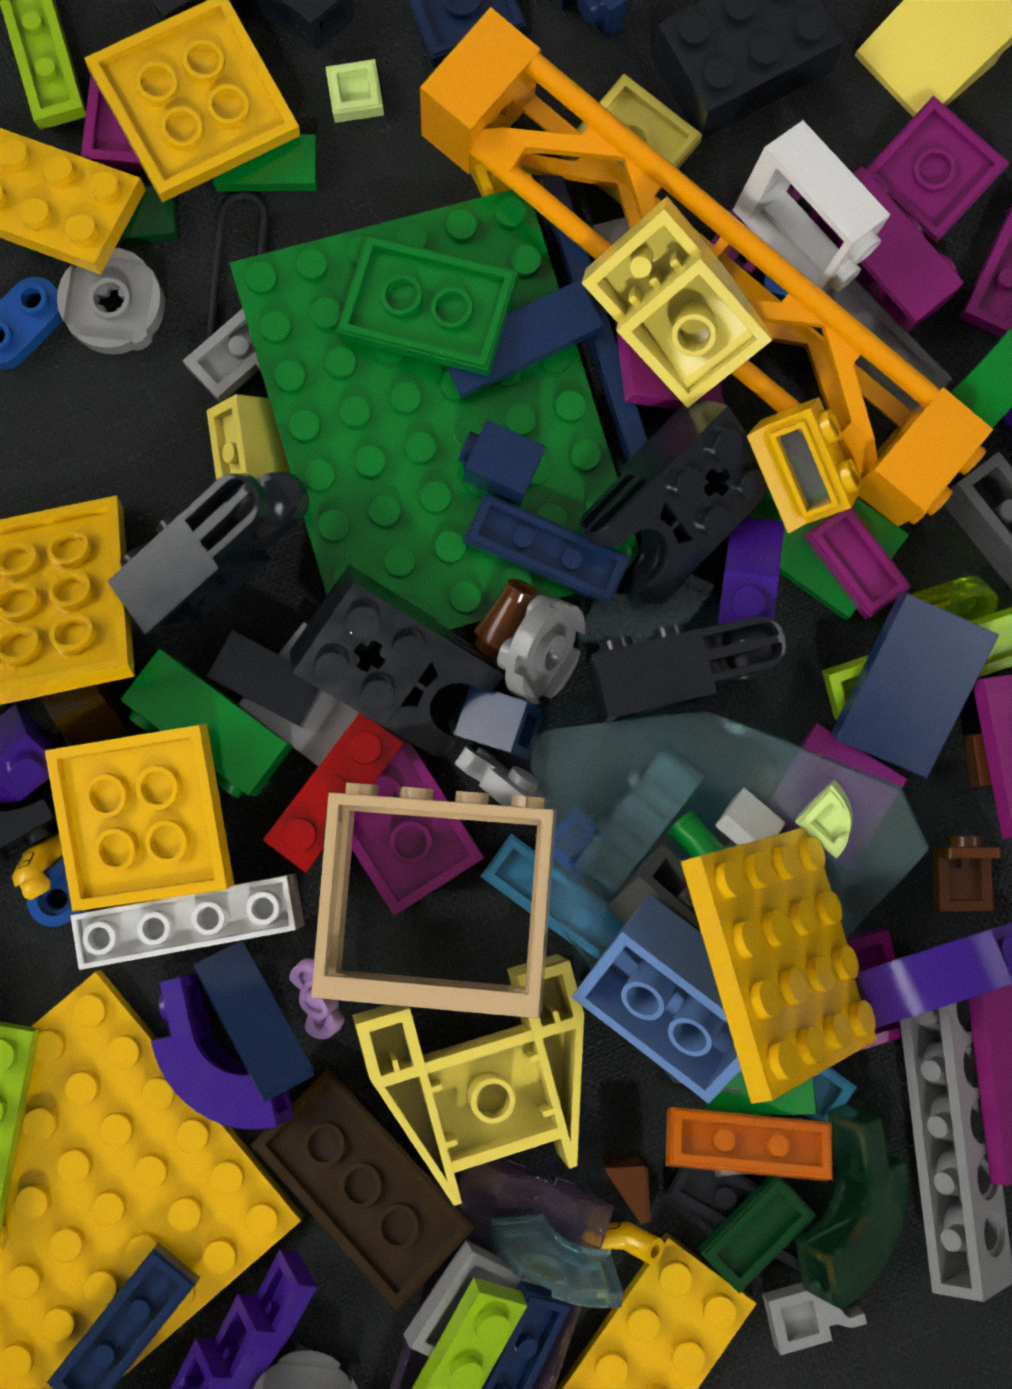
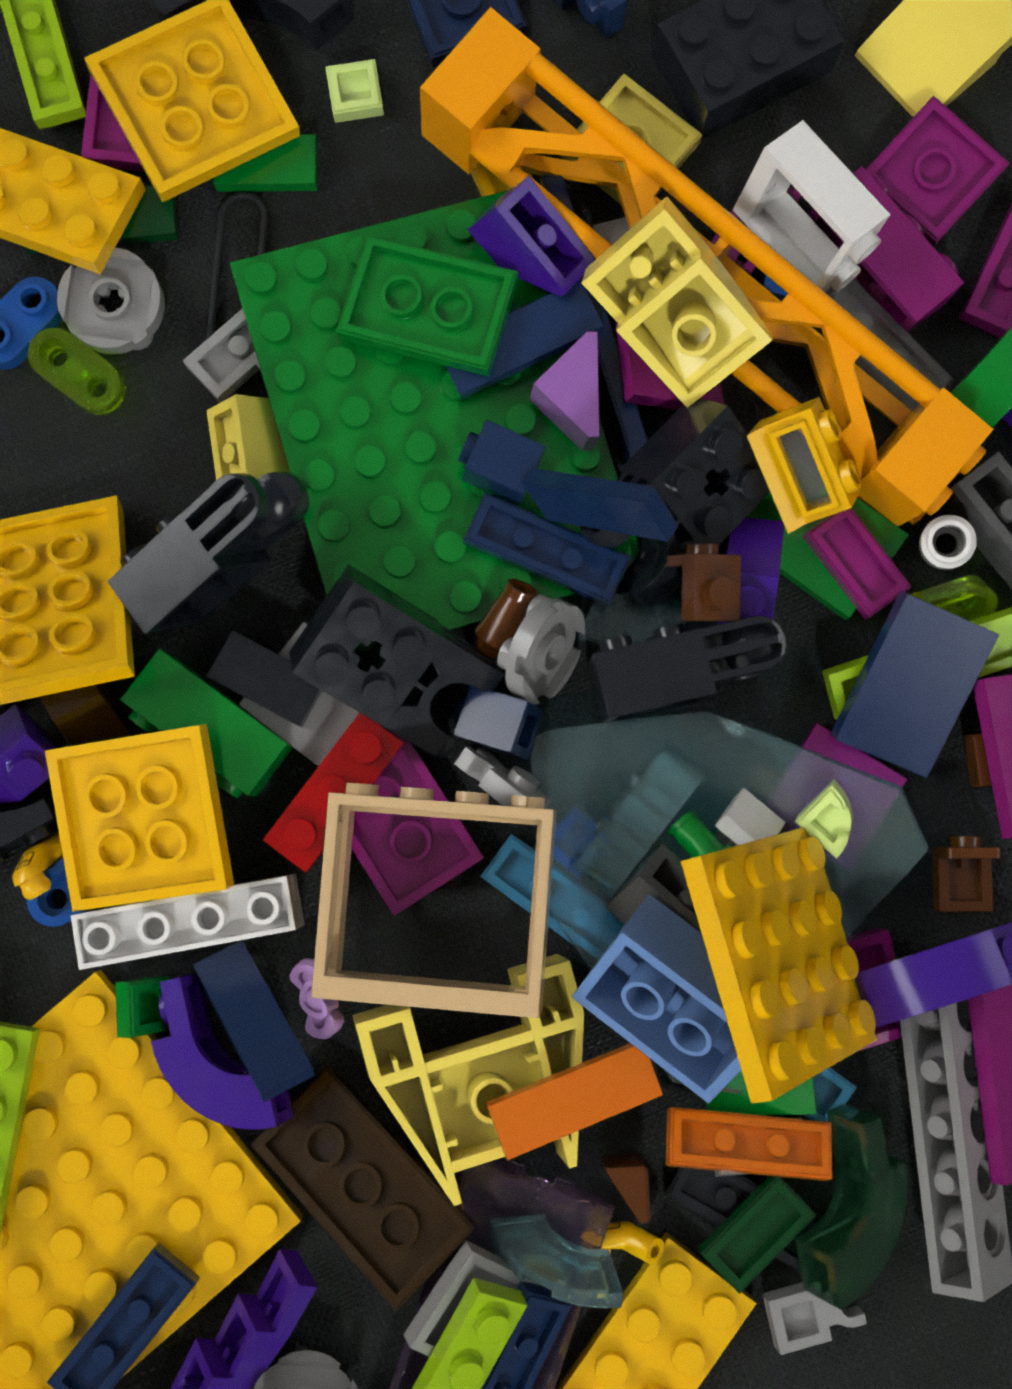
none -> clear neon green plate [28,328,125,415]
none -> green tile [115,976,170,1038]
none -> dark purple slope [467,176,596,297]
none -> orange tile [485,1043,663,1160]
none -> dark blue tile [522,469,678,542]
none -> medium lavender slope [529,332,599,451]
none -> reddish brown bracket [667,544,741,621]
none -> white brick [919,515,977,570]

